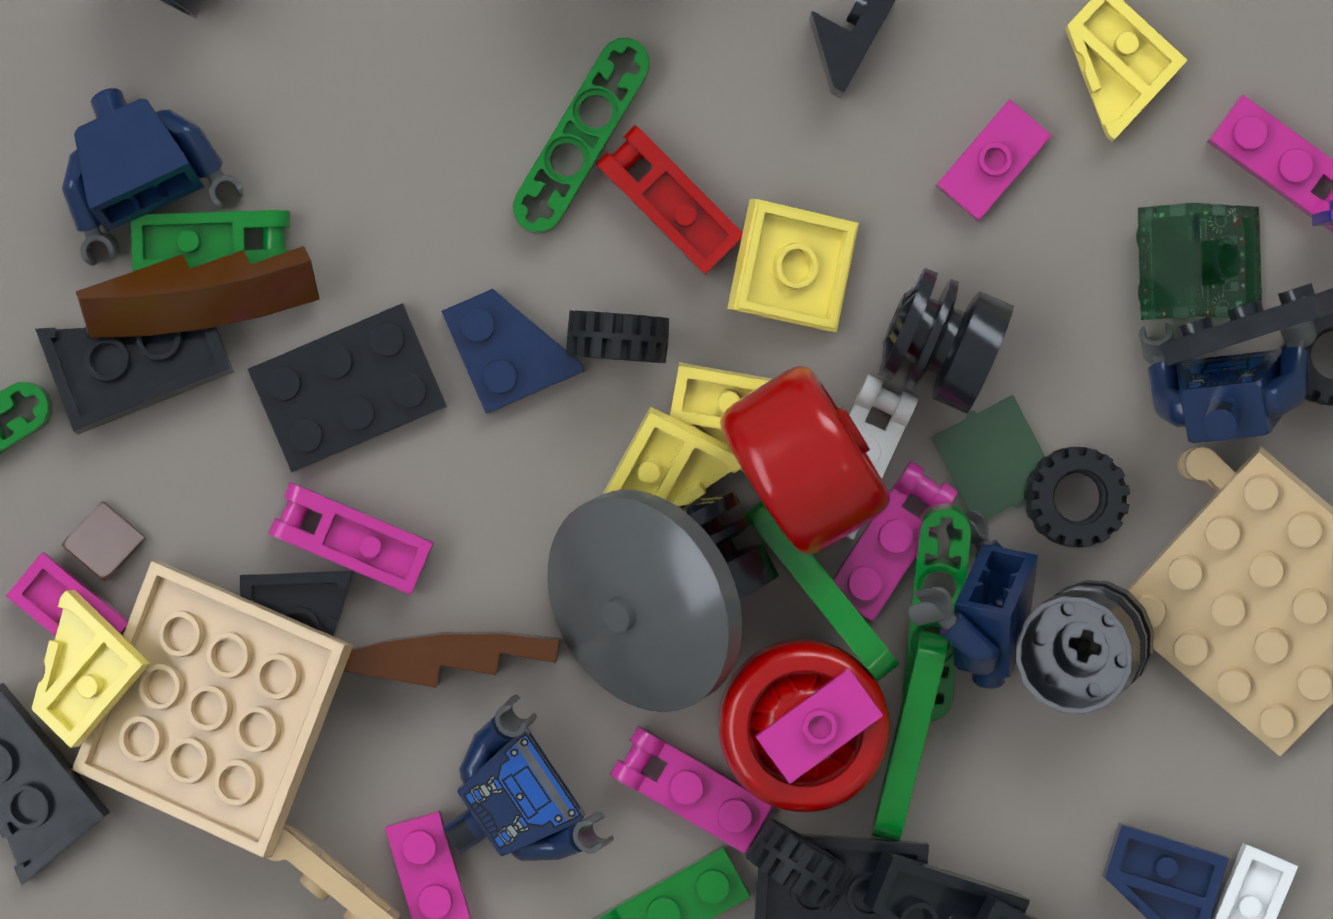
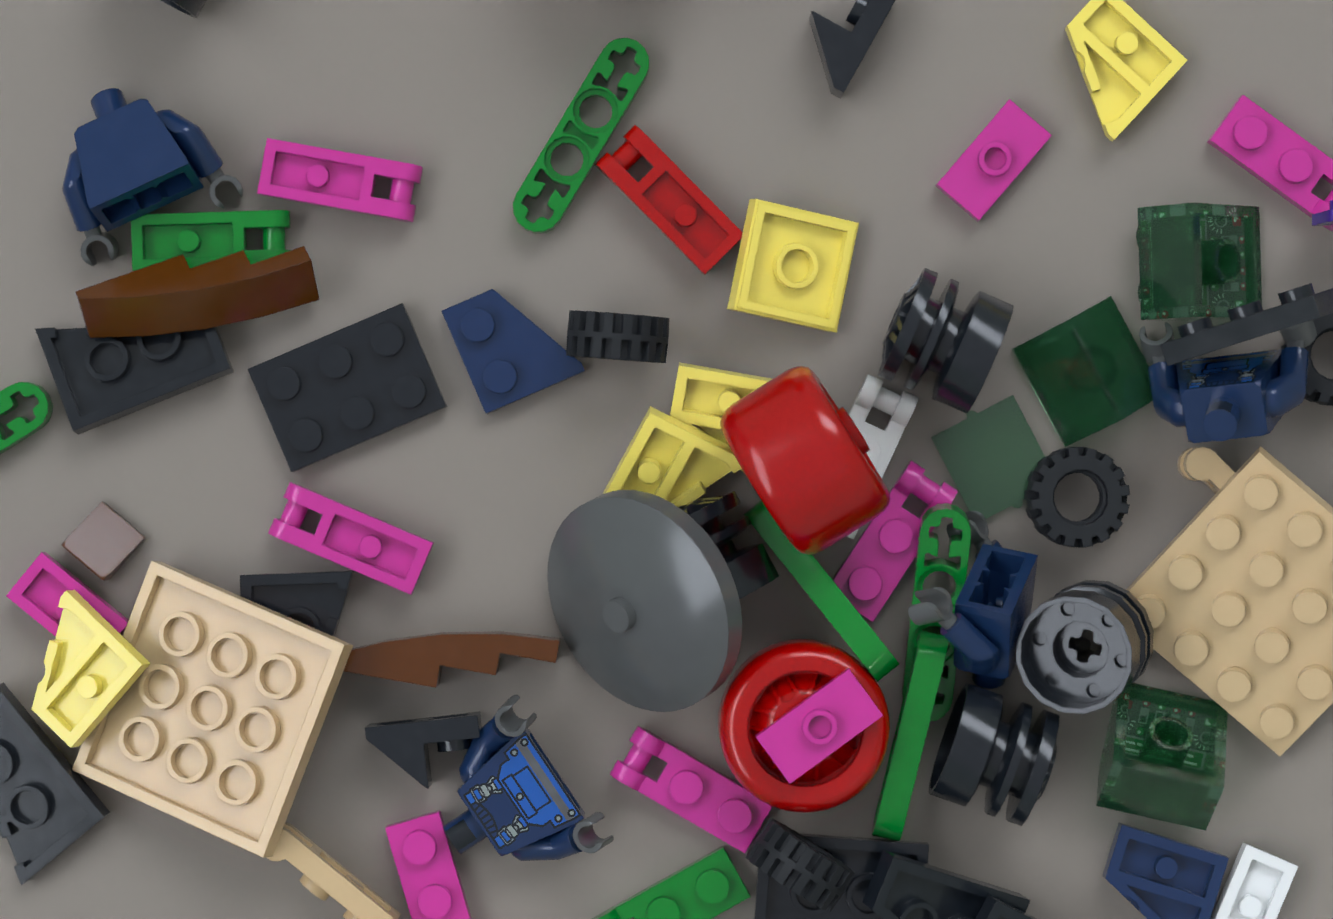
none -> dark pink plate [257,138,423,222]
none -> black slope [365,711,482,789]
none -> black wheel [928,683,1060,826]
none -> clear green slope [1012,296,1153,447]
none -> clear green slope [1096,683,1228,831]

